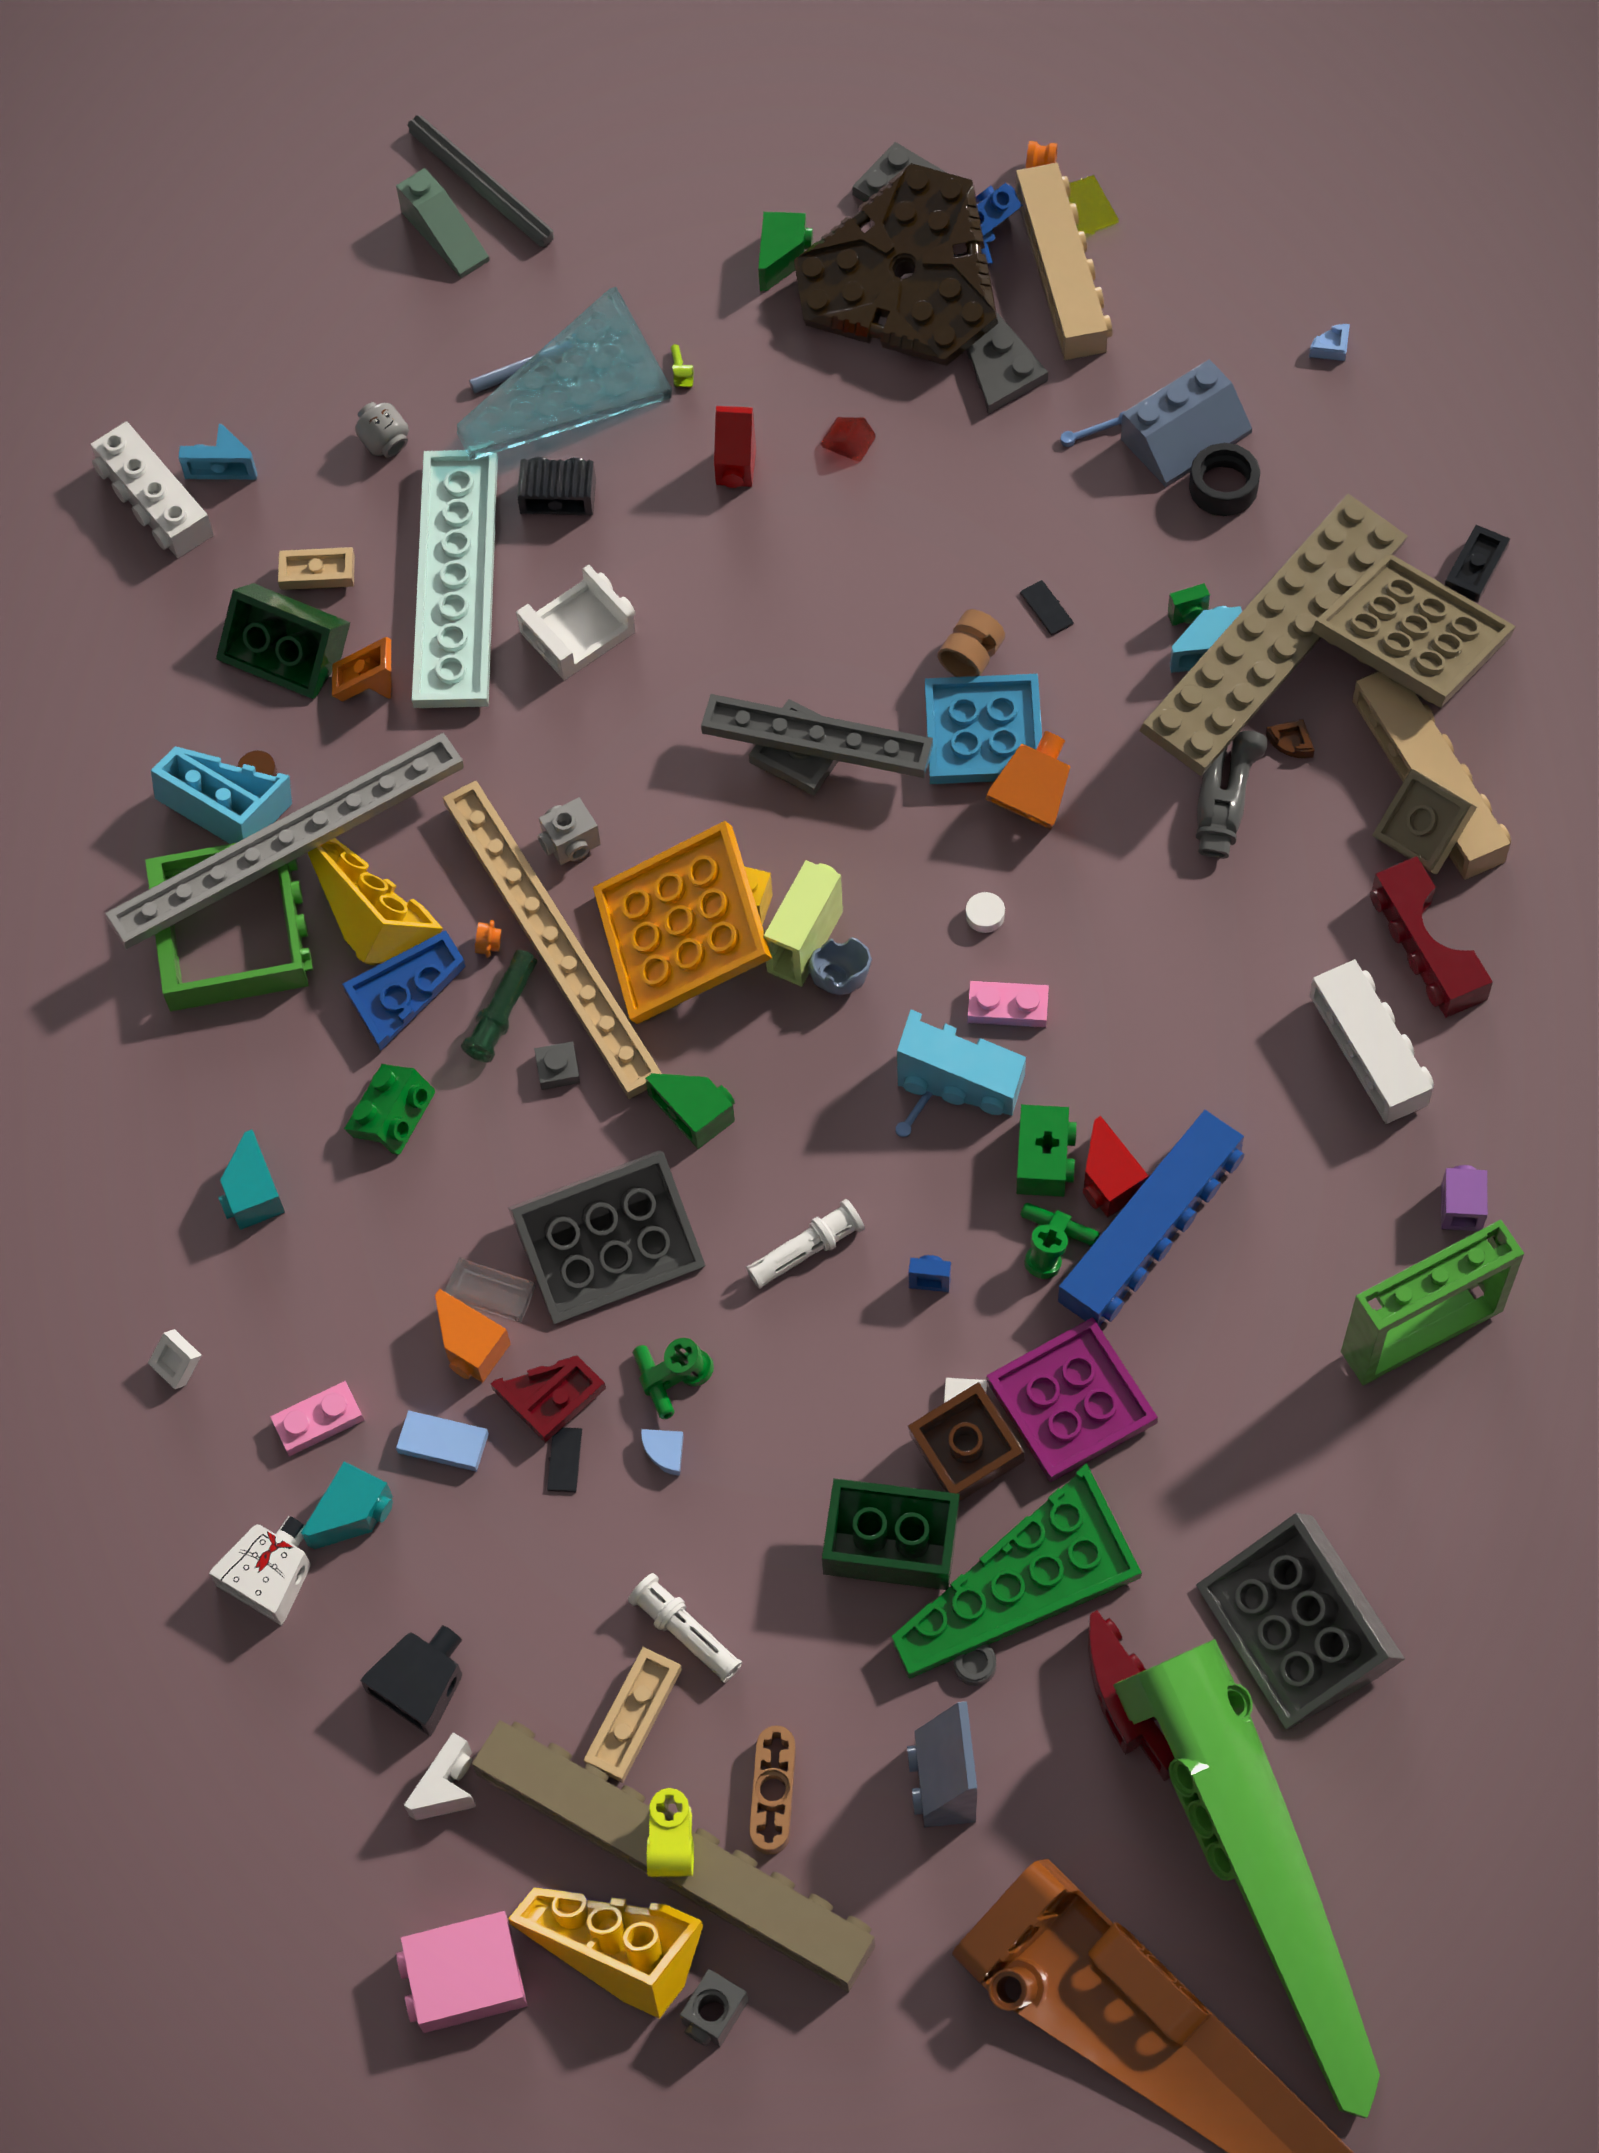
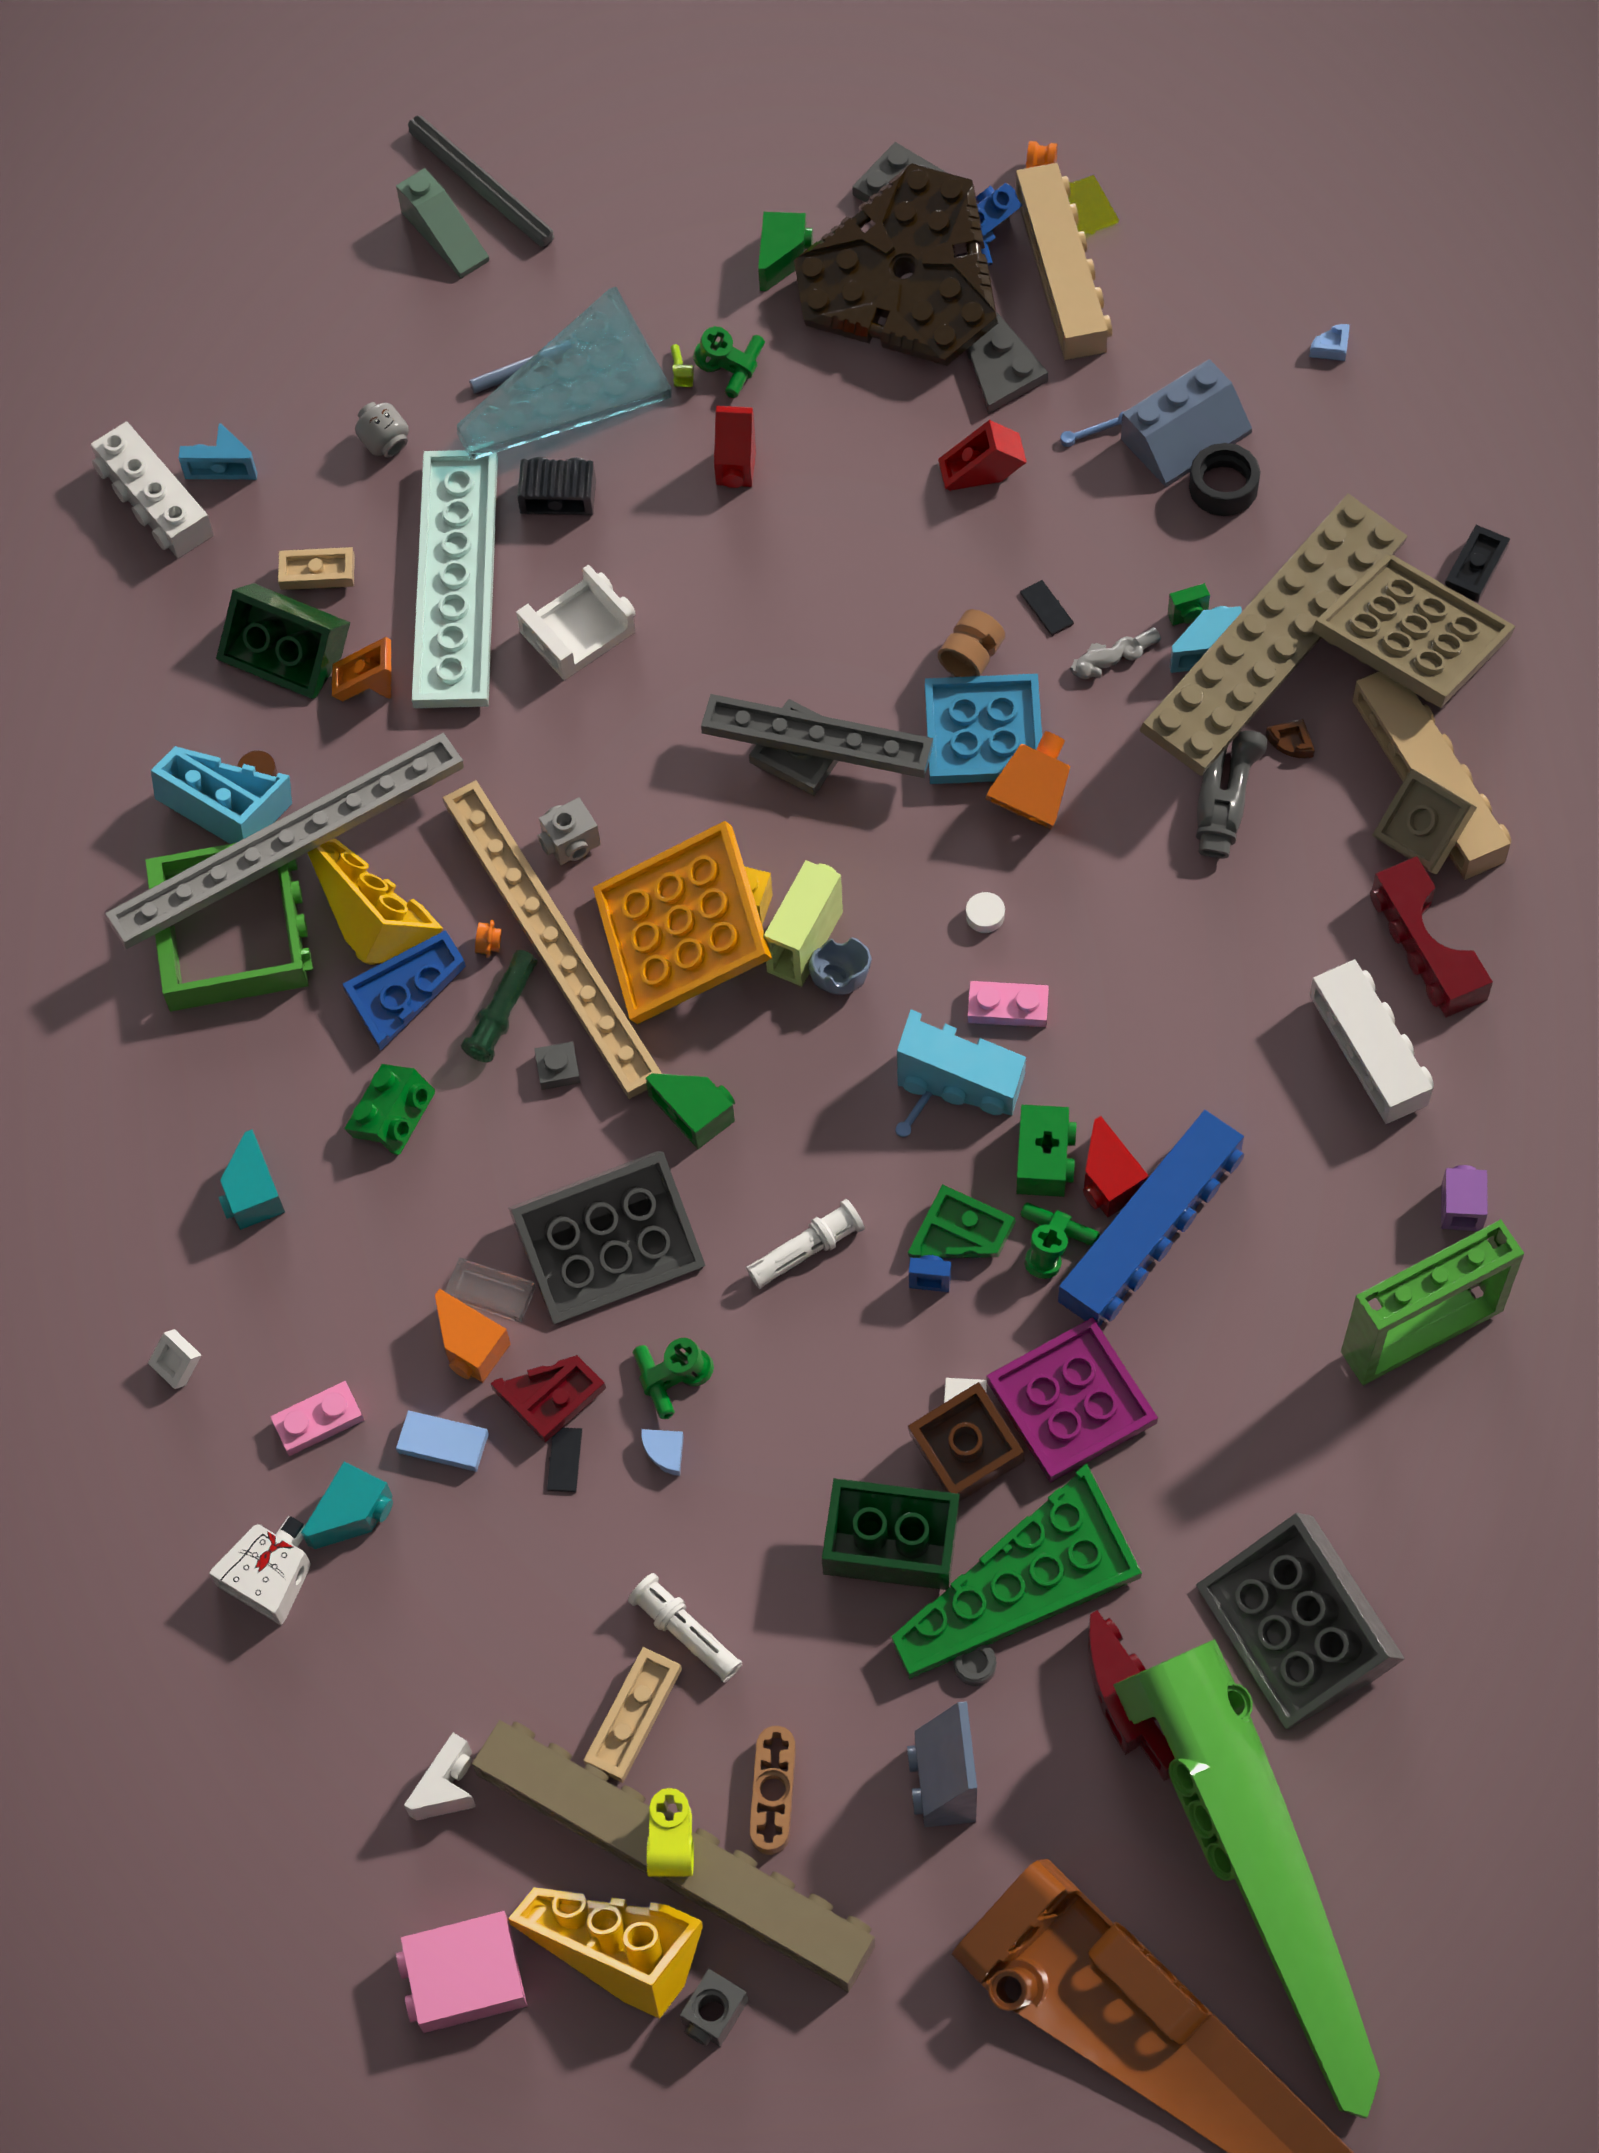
black torso [360,1625,462,1737] -> none
clear red slope [821,417,876,461] -> none
none -> green piece [693,326,765,398]
none -> green wing [908,1184,1016,1258]
none -> red slope [938,420,1027,491]
none -> light grey animal [1071,627,1161,679]

